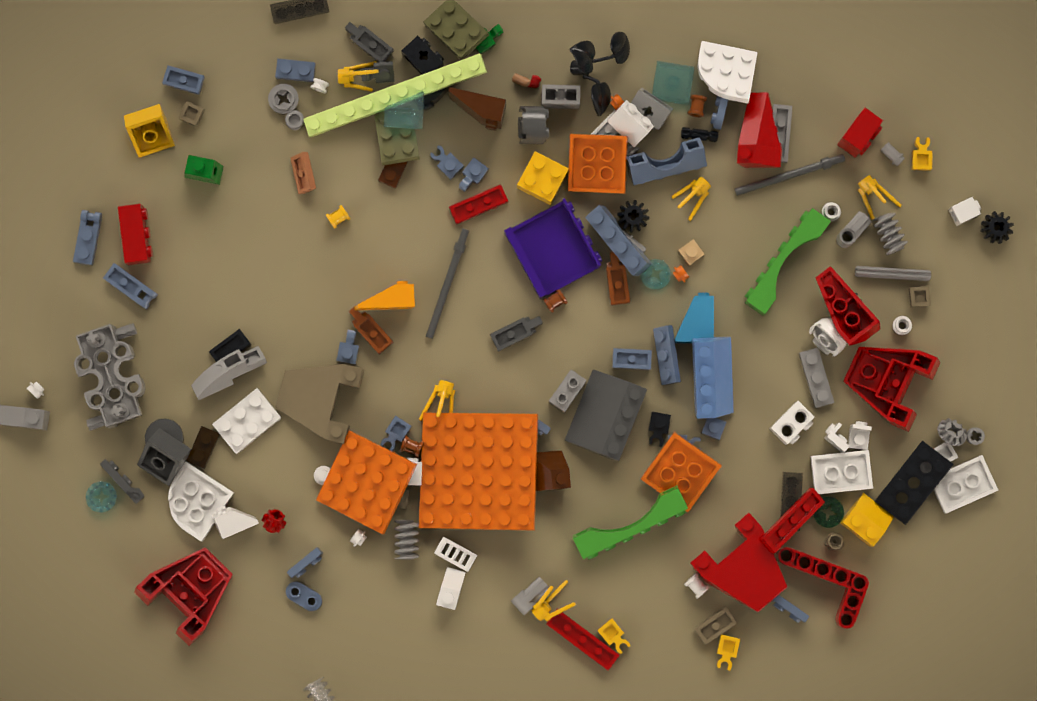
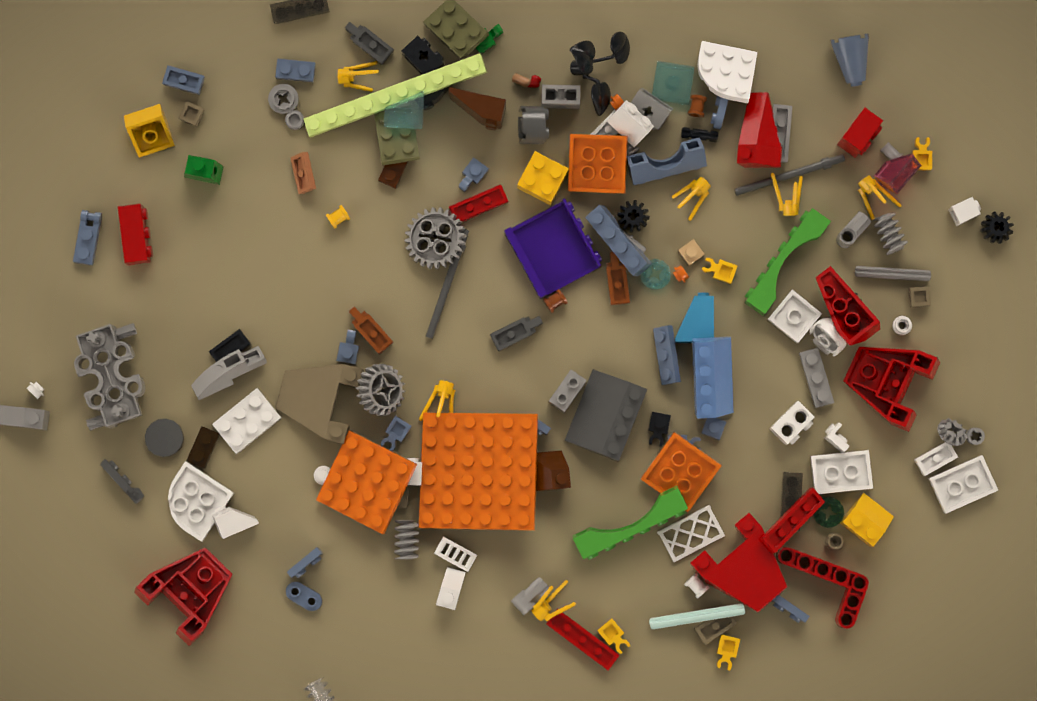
clear light blue gear [86,481,117,512] -> none
sand blue plate [103,263,158,310] -> none
dark grey slope [137,428,191,486] -> none
red gear [261,509,287,533] -> none
white bush [310,78,329,94] -> none
white plate [350,529,367,547] -> none
light orange slope [354,281,415,310] -> none
dark grey plate [361,61,395,83] -> none
dark orange bush [400,436,424,458] -> none
sand blue plate [430,145,464,180] -> none
sand blue plate [612,348,652,370] -> none
white plate [822,202,841,222] -> none
white bracket [848,421,872,450] -> none
black plate [875,440,954,525] -> none
none -> light grey gear [356,364,406,416]
none -> light grey gear [404,207,467,269]
none -> light aqua axle [649,603,745,629]
none -> white window [657,505,725,562]
none -> yellow plate [701,258,738,284]
none -> white plate [767,290,822,343]
none -> yellow plant [771,173,803,216]
none -> sand blue cone [830,34,869,87]
none -> clear pink slope [874,154,921,194]

